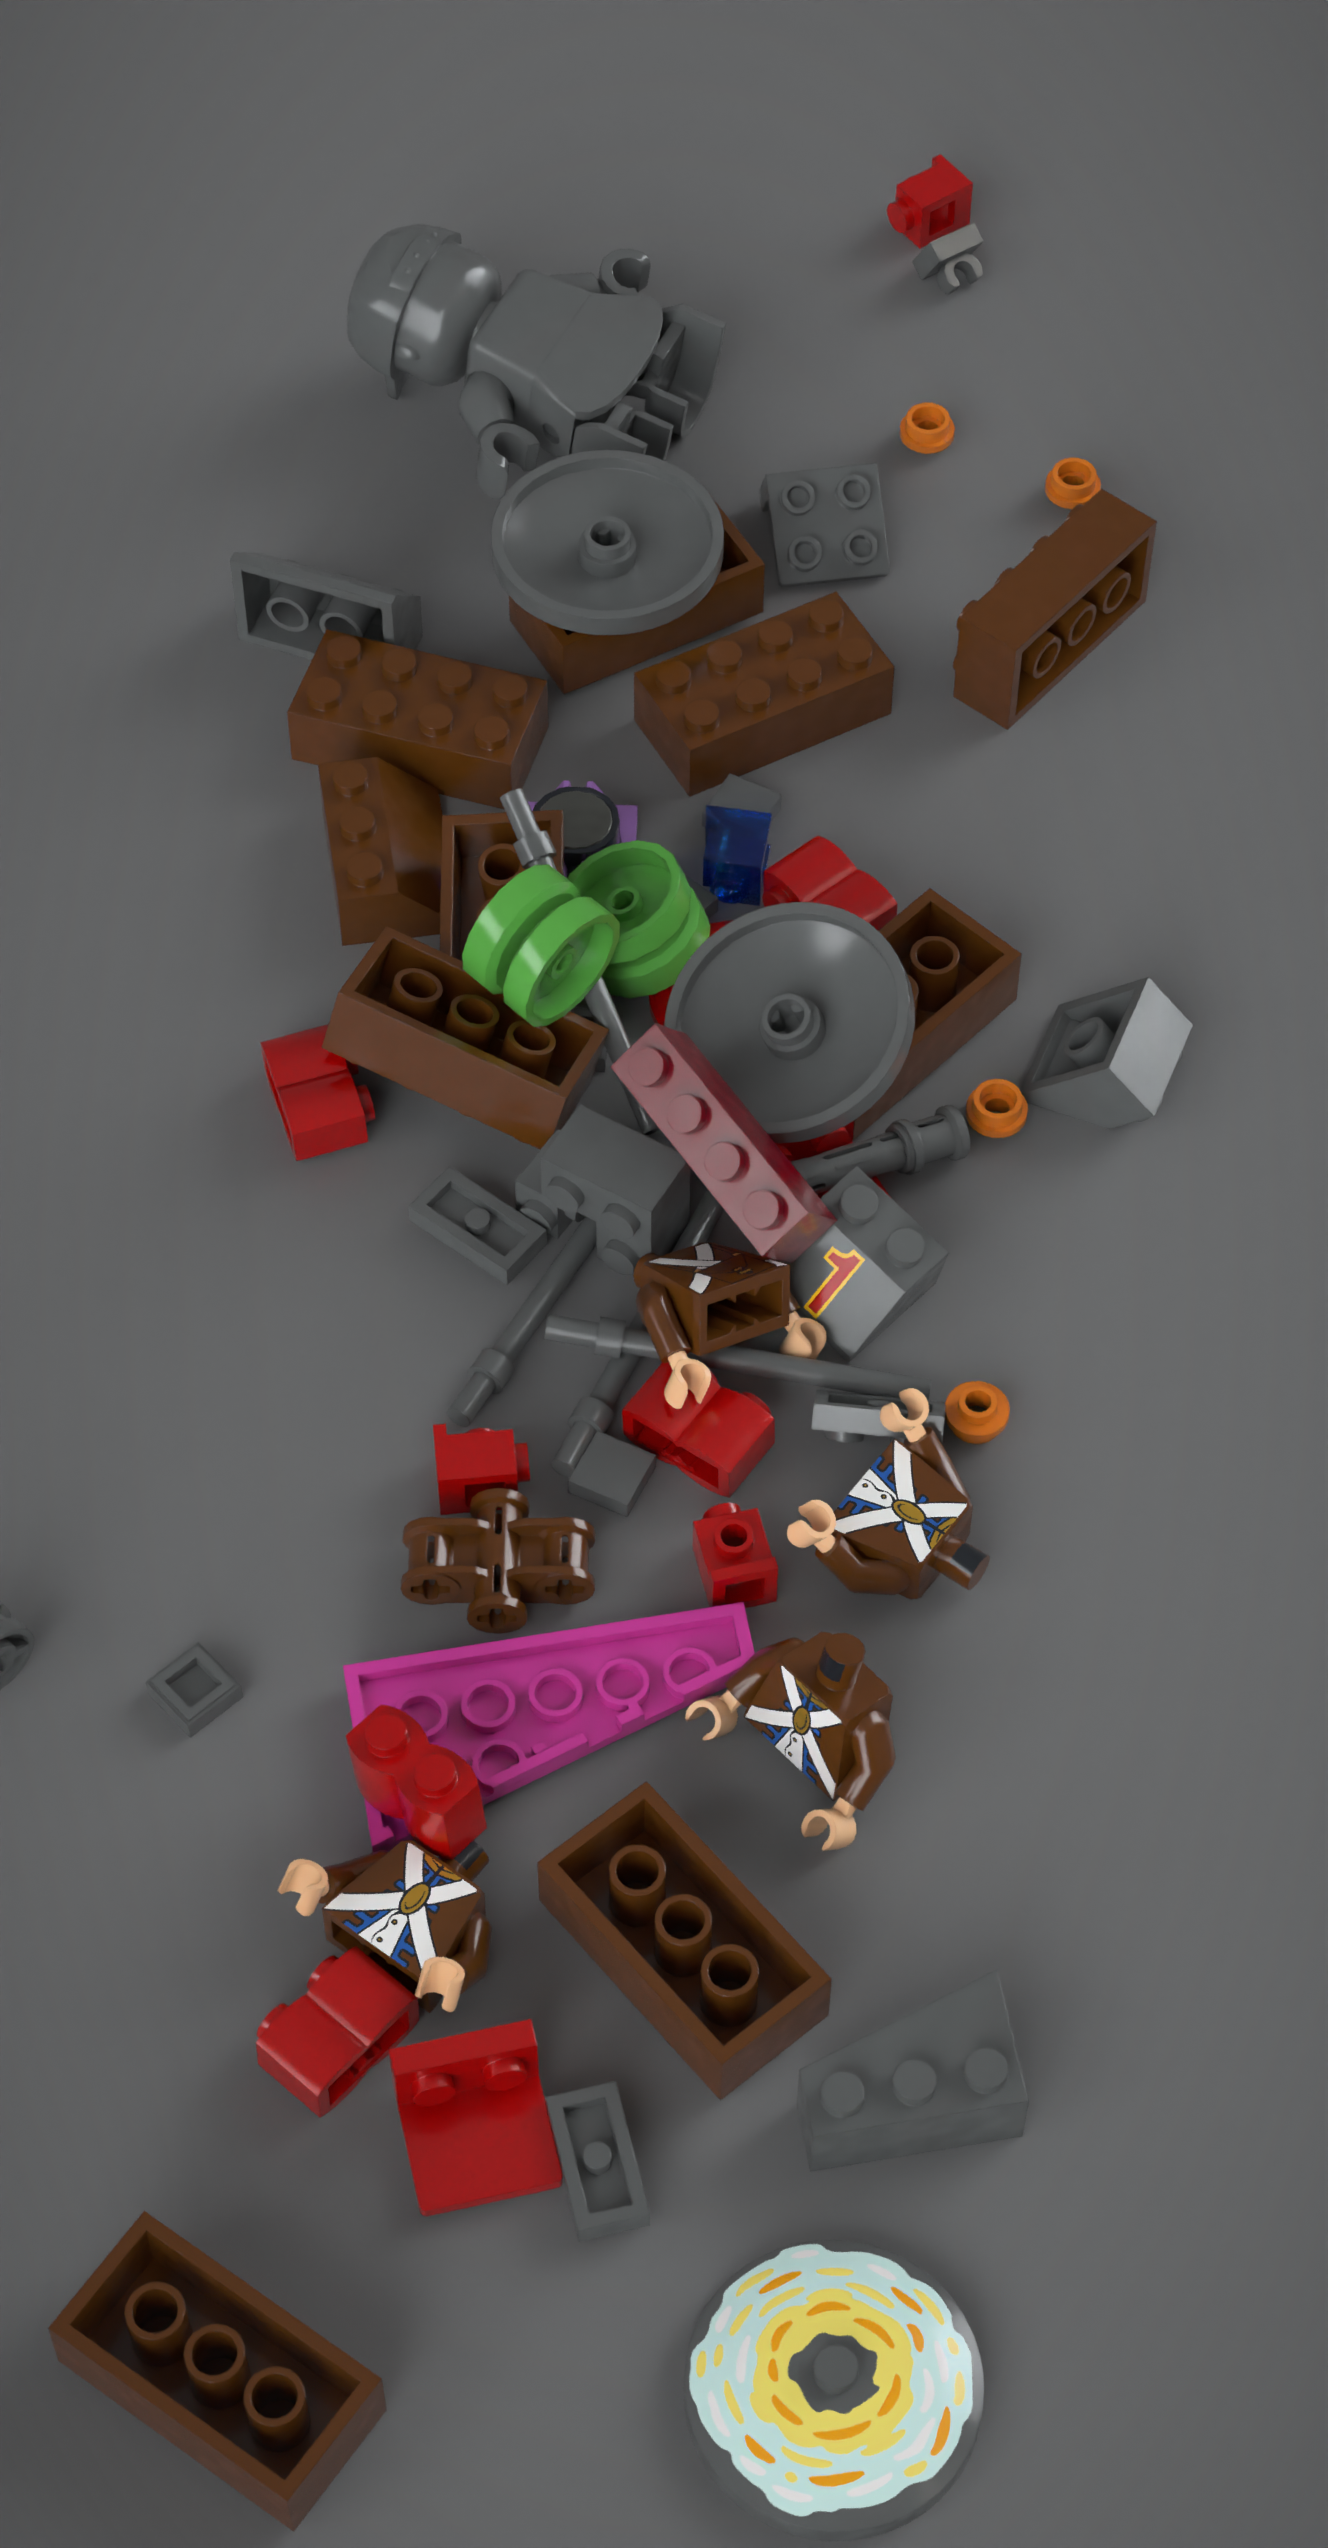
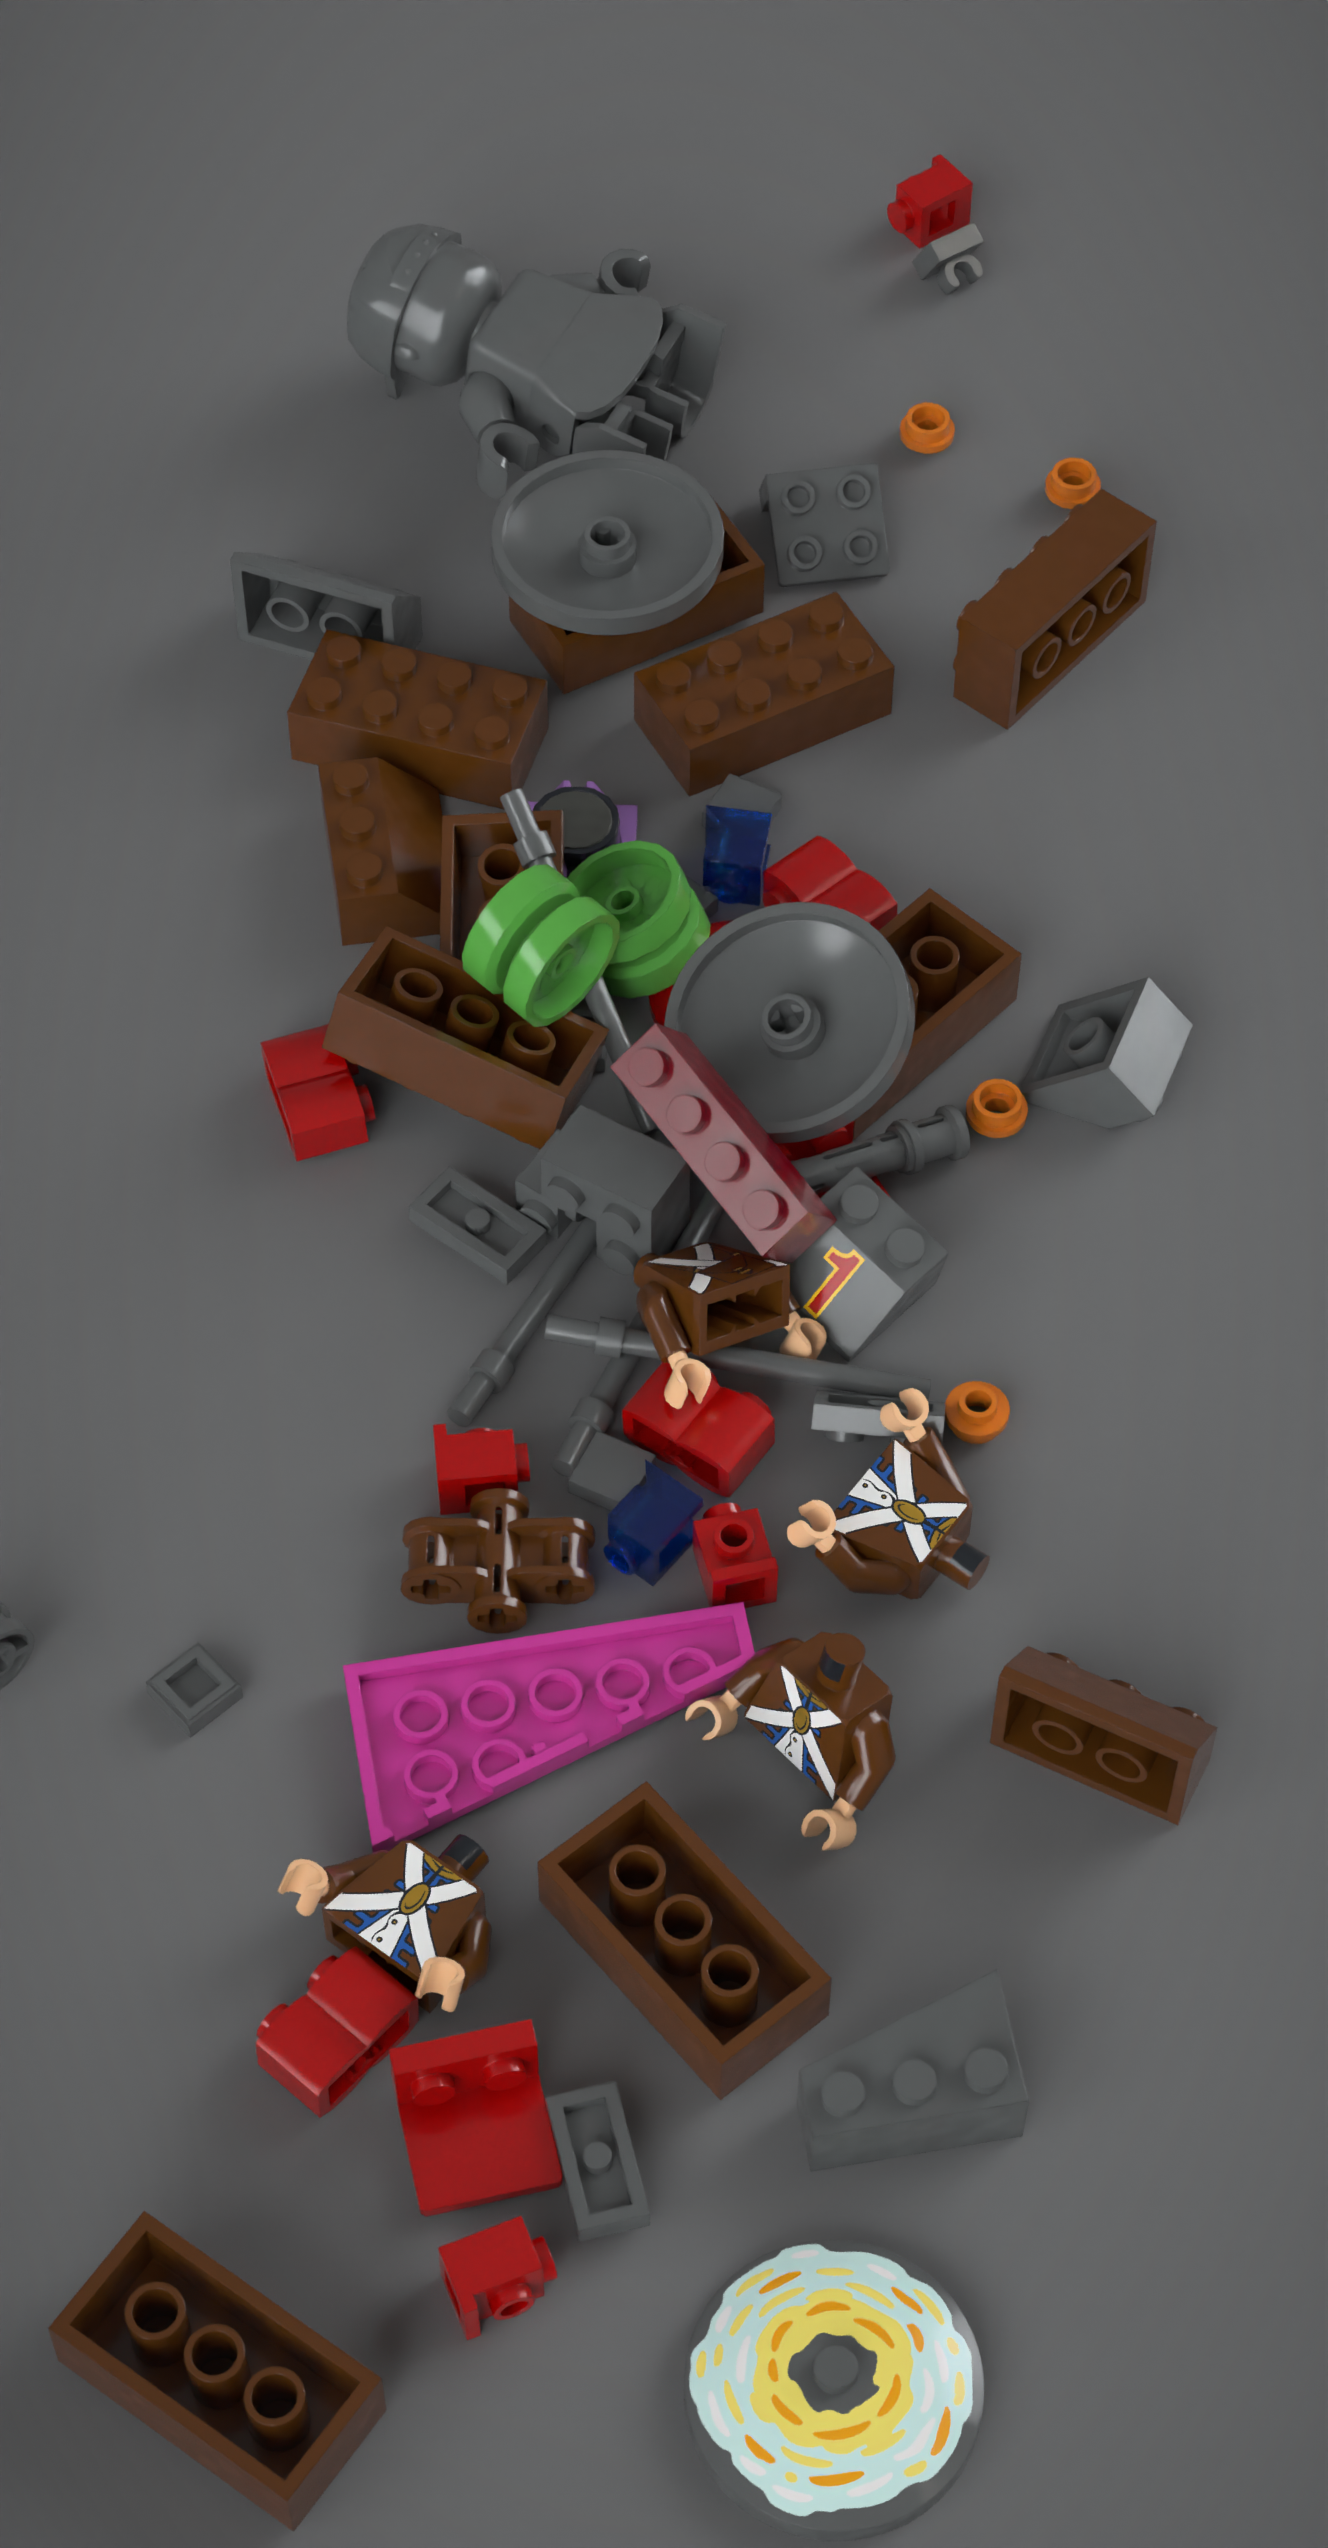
red brick [345,1704,487,1860] -> none
none -> red brick [438,2216,558,2341]
none -> clear blue window [603,1459,704,1586]
none -> reddish brown slope [990,1646,1217,1825]

